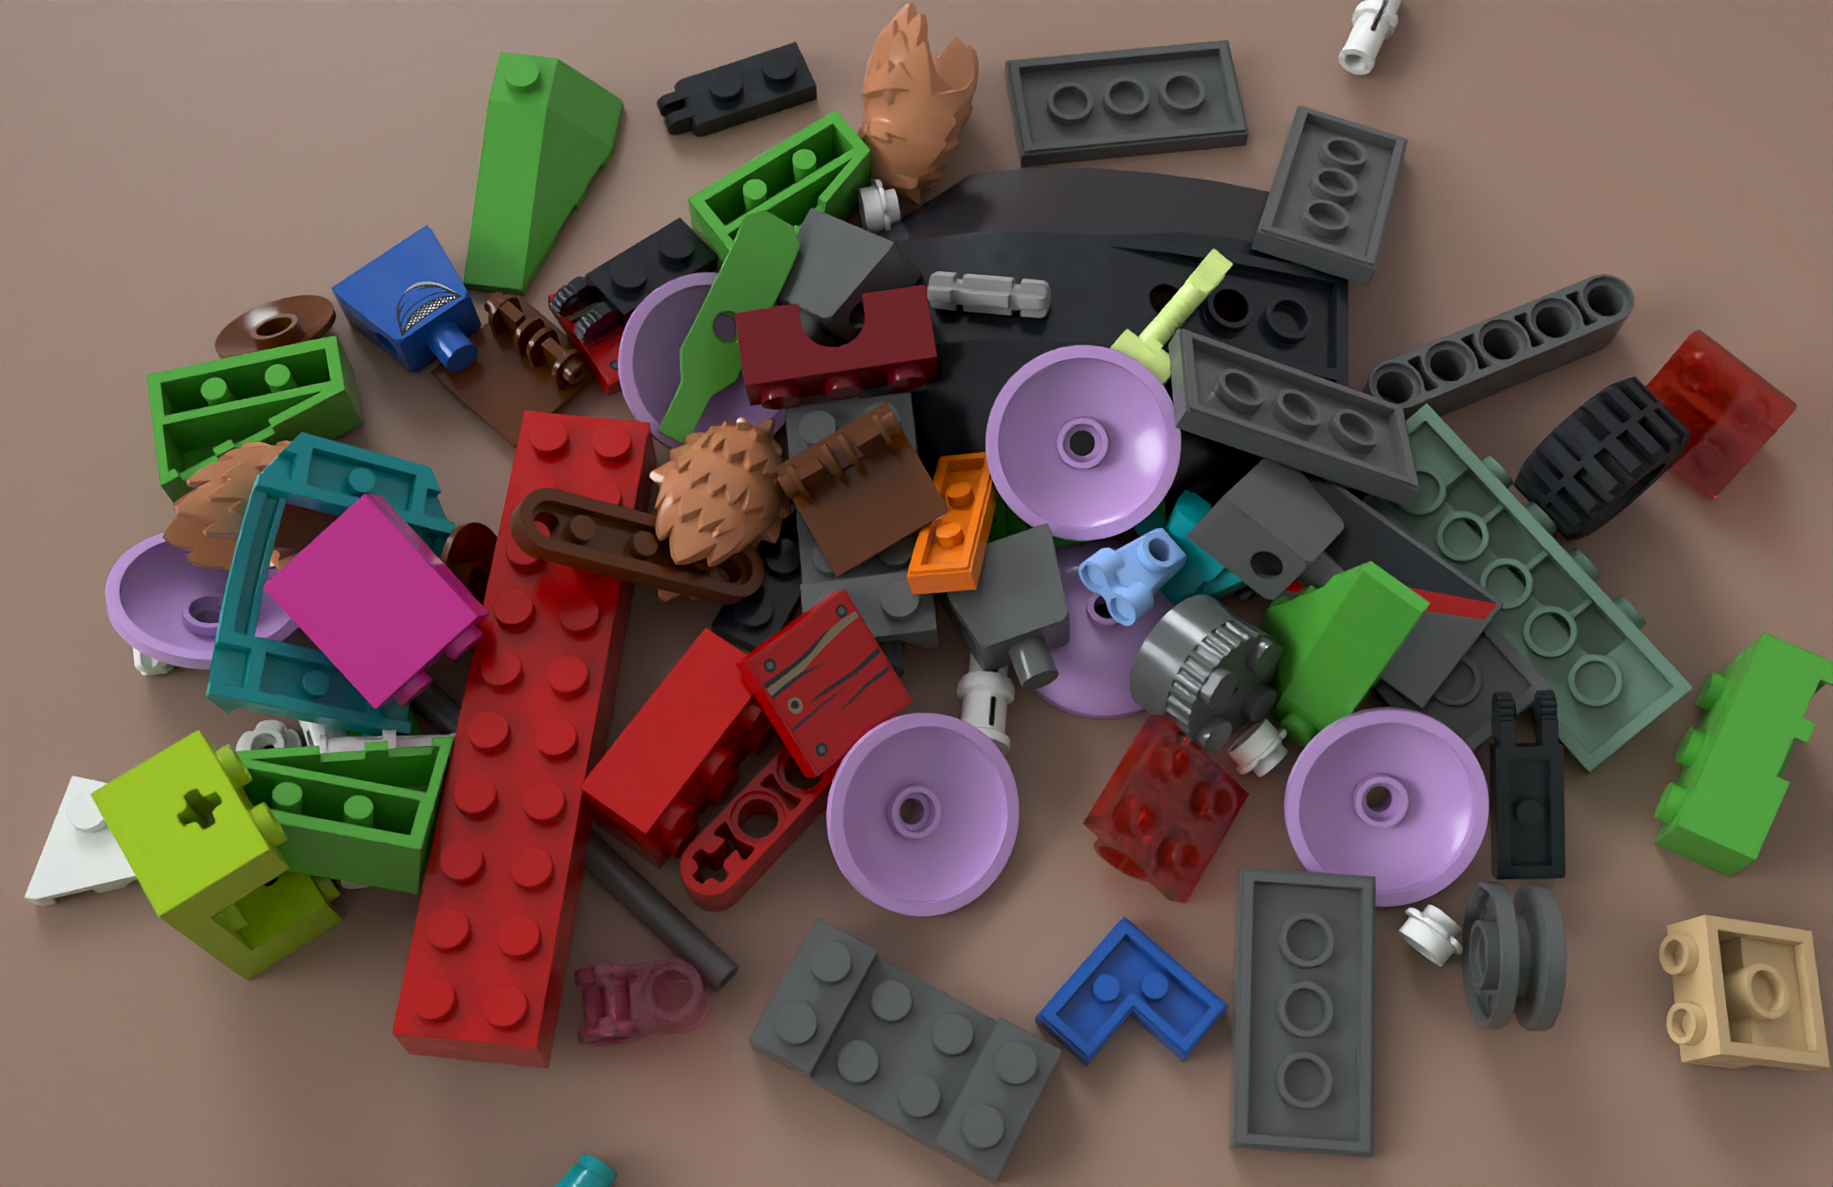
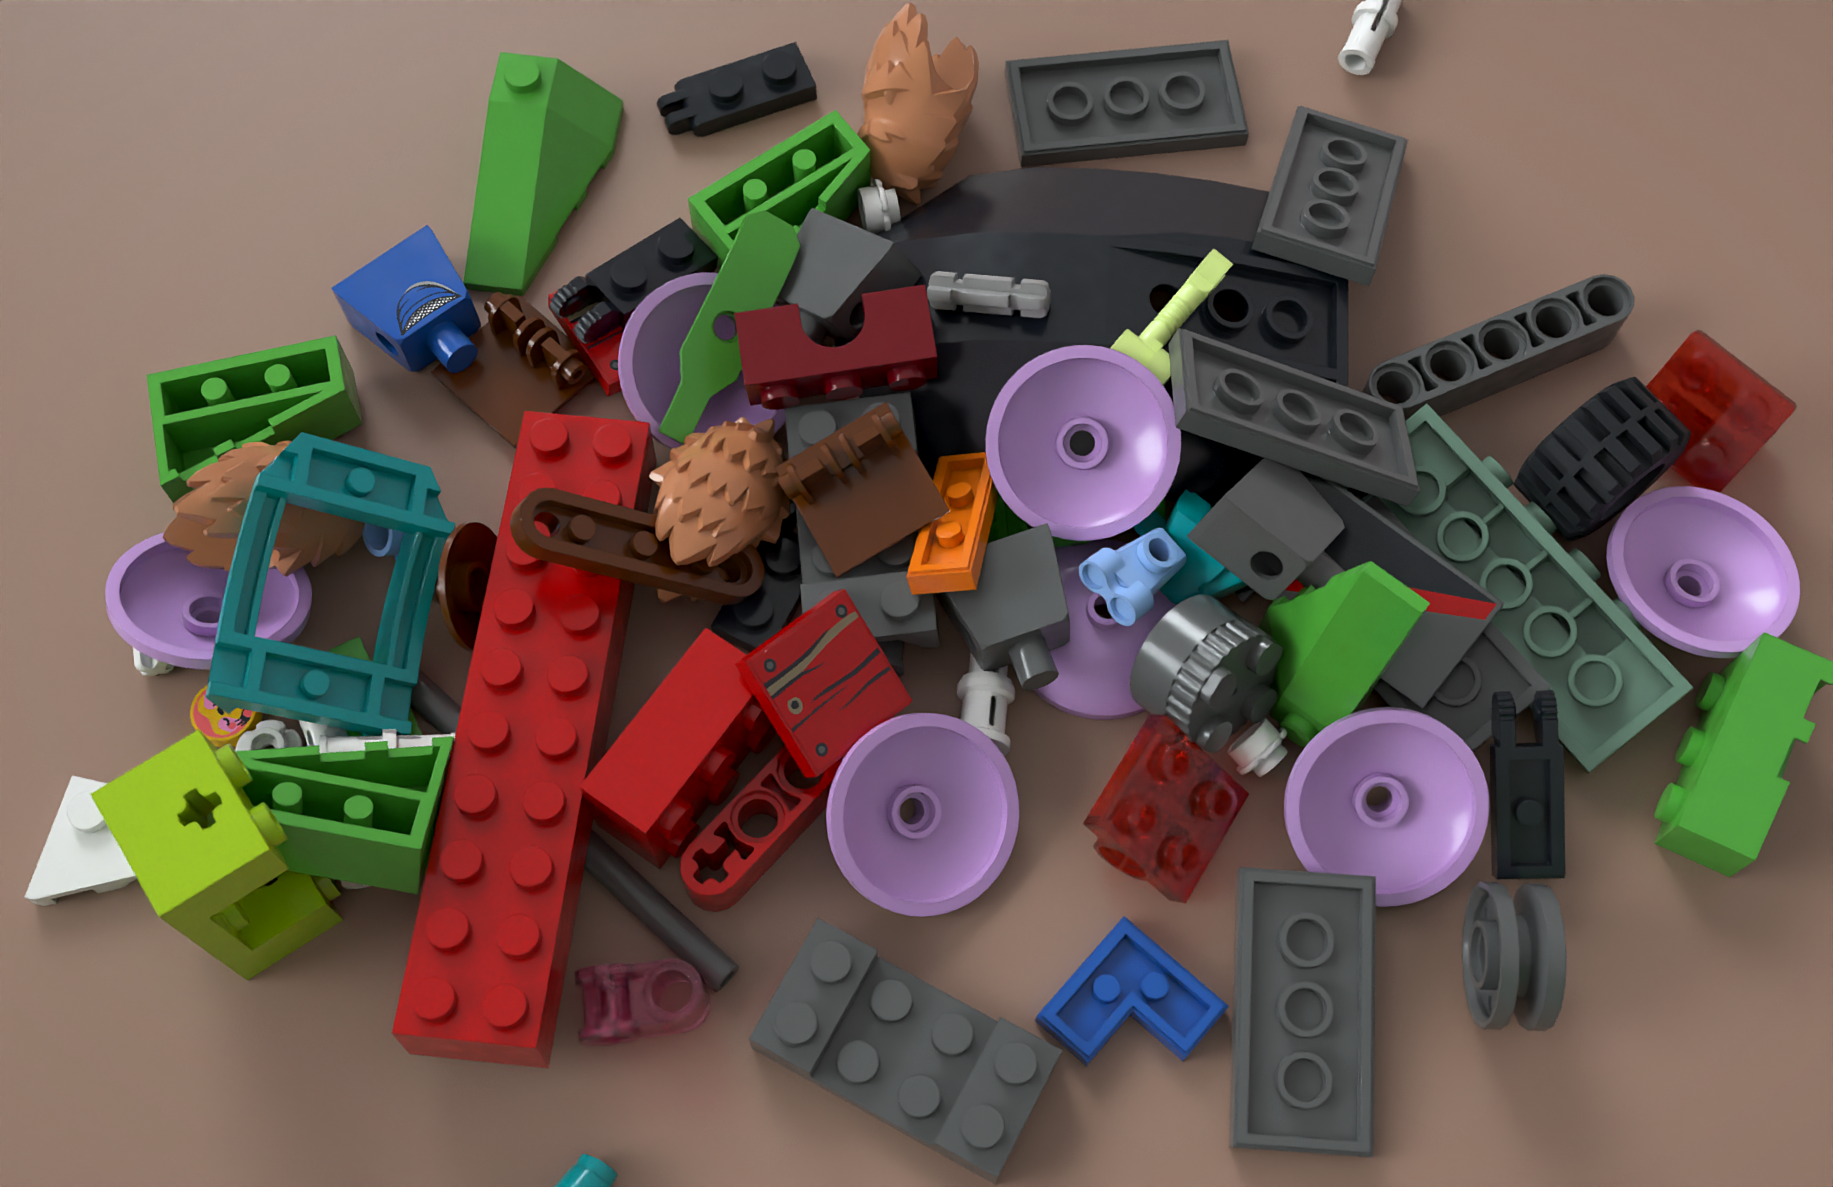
reddish brown dish [215,295,336,359] -> none
dark pink brick [262,494,490,709] -> none
white plate [1398,904,1463,967] -> none
tan plate [1659,915,1830,1071] -> none
none -> tile [190,685,263,748]
none -> lavender dish [1606,486,1800,658]

